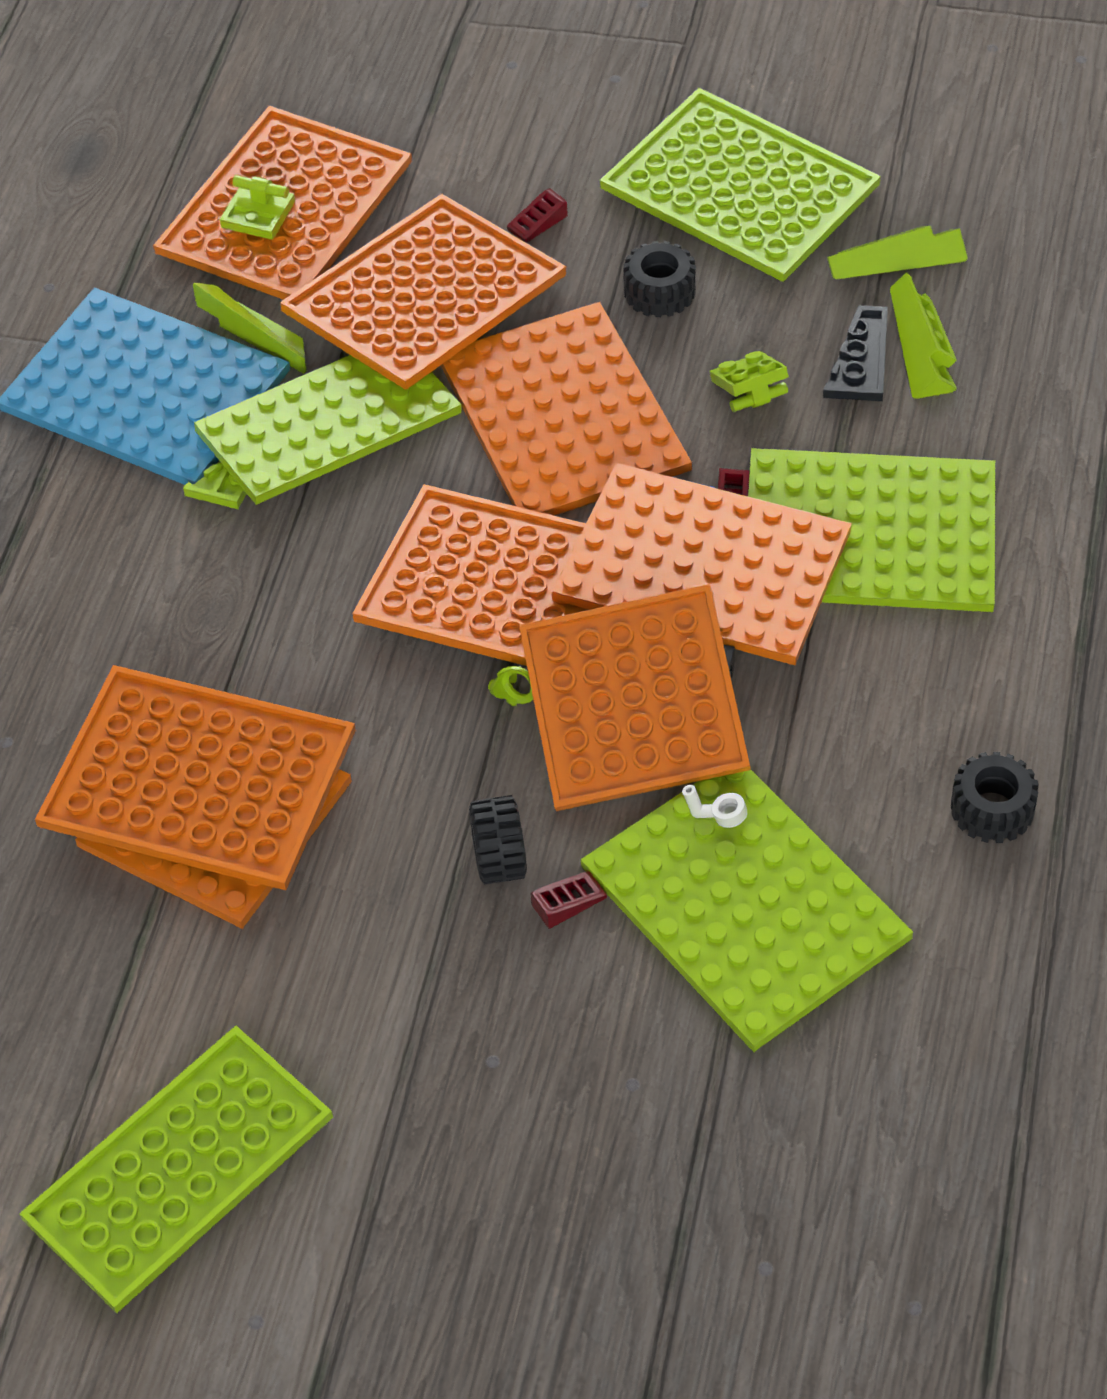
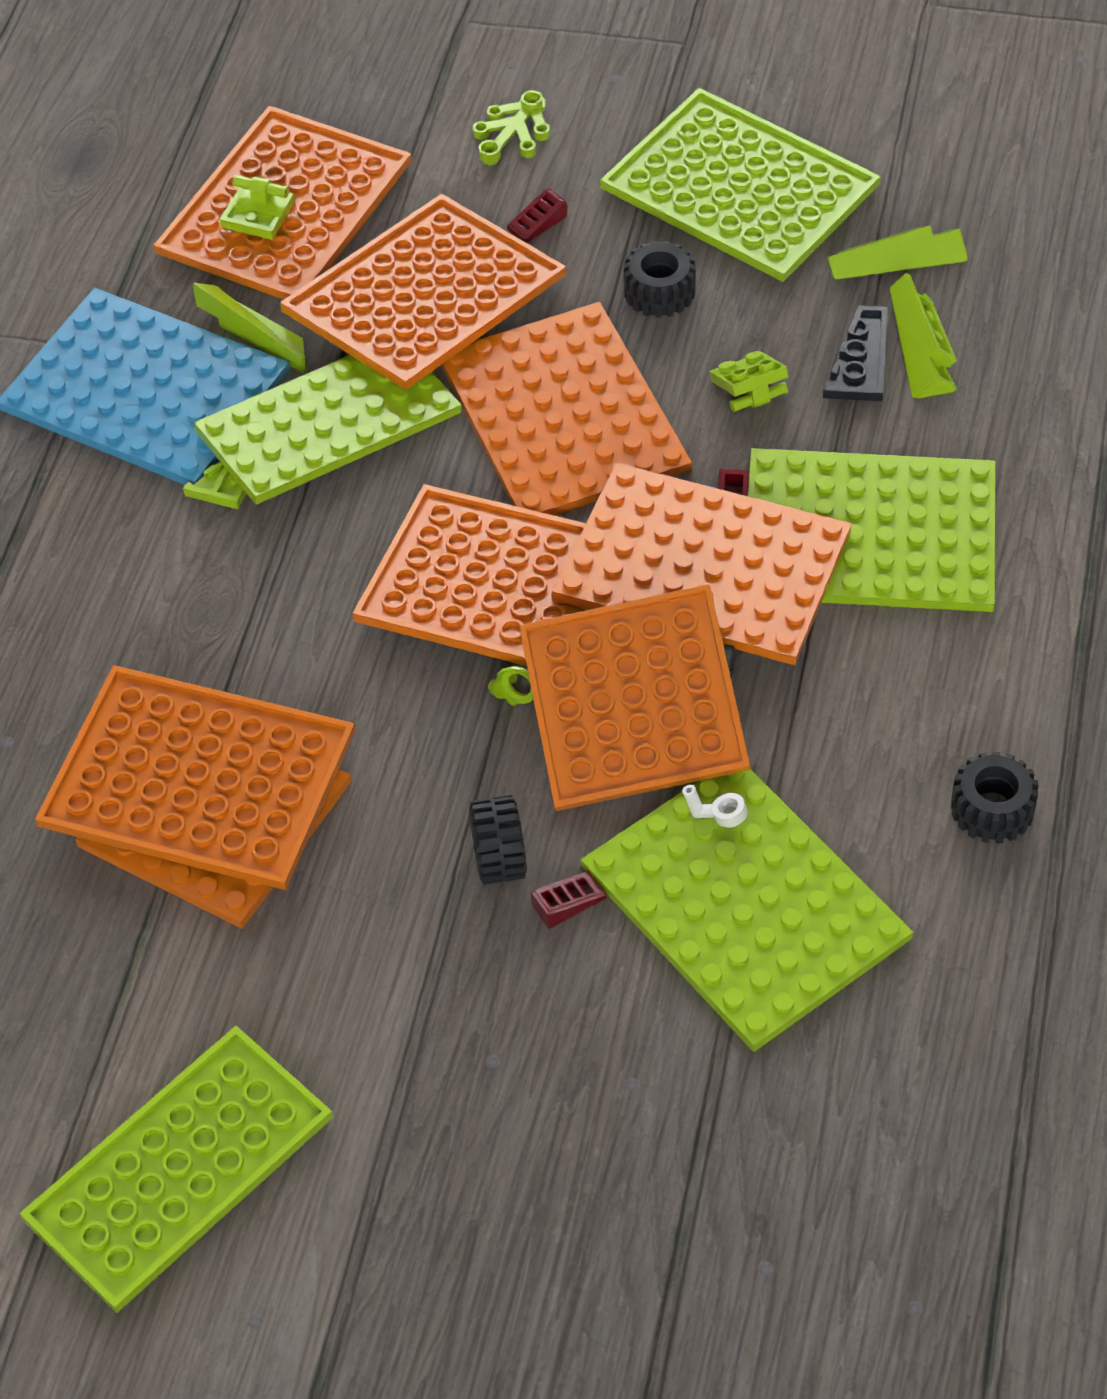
none -> lime plant [473,90,550,165]

